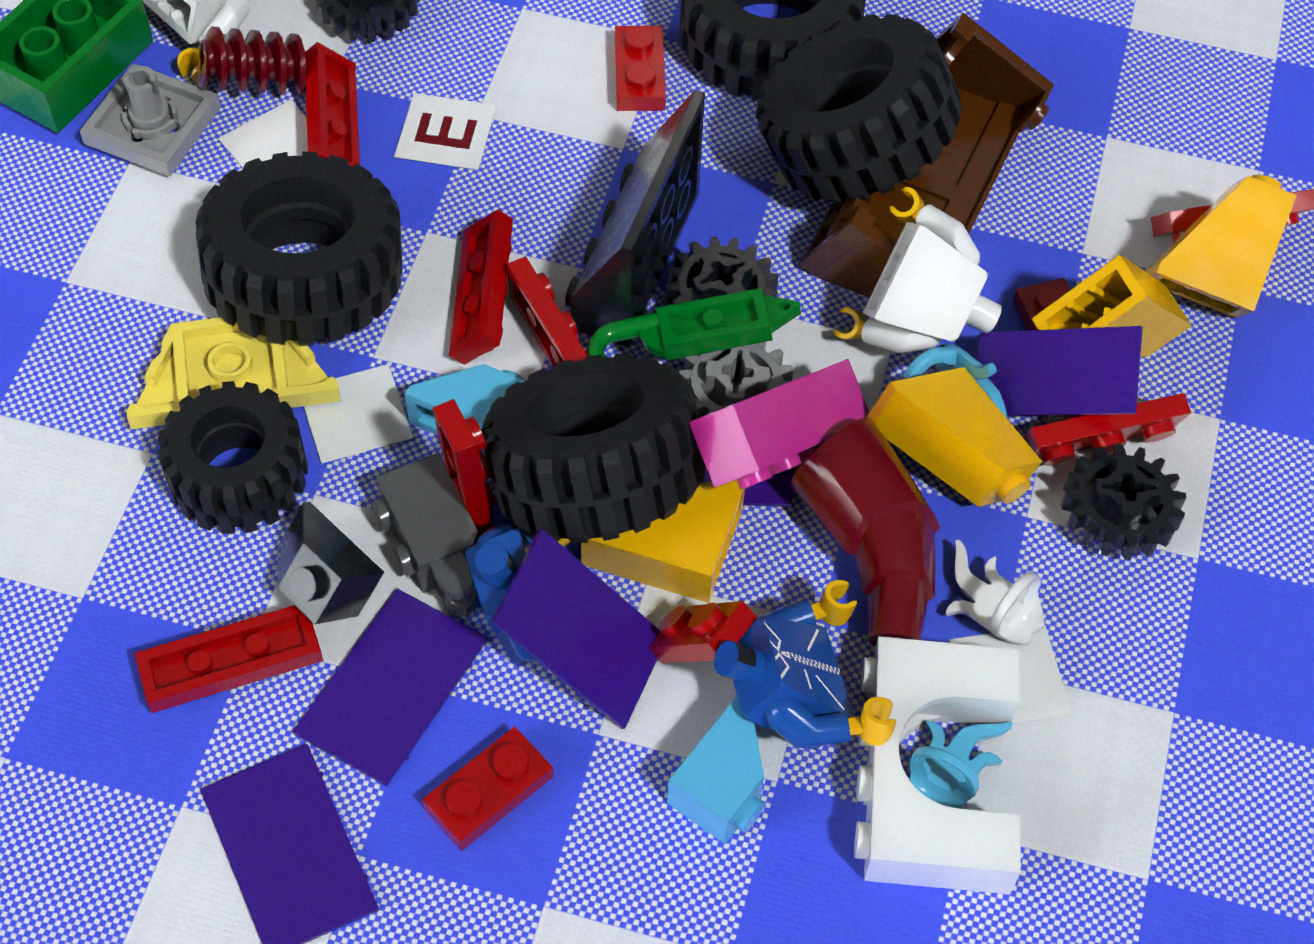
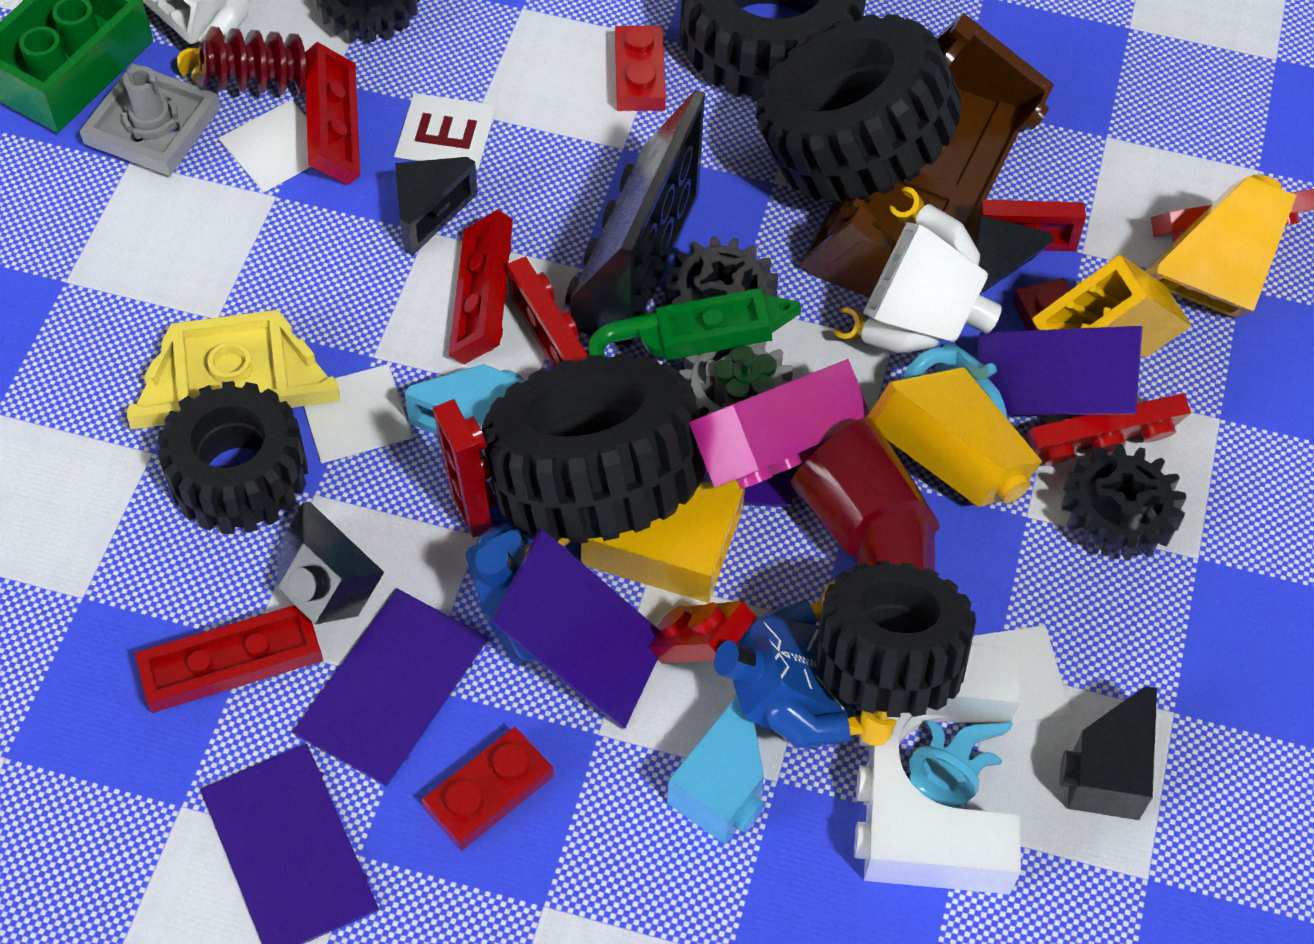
black tyre [195,151,403,346] -> none
dark grey hinge [372,453,479,618] -> none
white piece [945,540,1044,645] -> none
none -> black slope [395,157,478,256]
none -> dark green plant [714,345,777,401]
none -> black tyre [815,561,976,718]
none -> black slope [966,215,1055,295]
none -> red plate [977,200,1086,252]
none -> black slope [1059,686,1157,820]

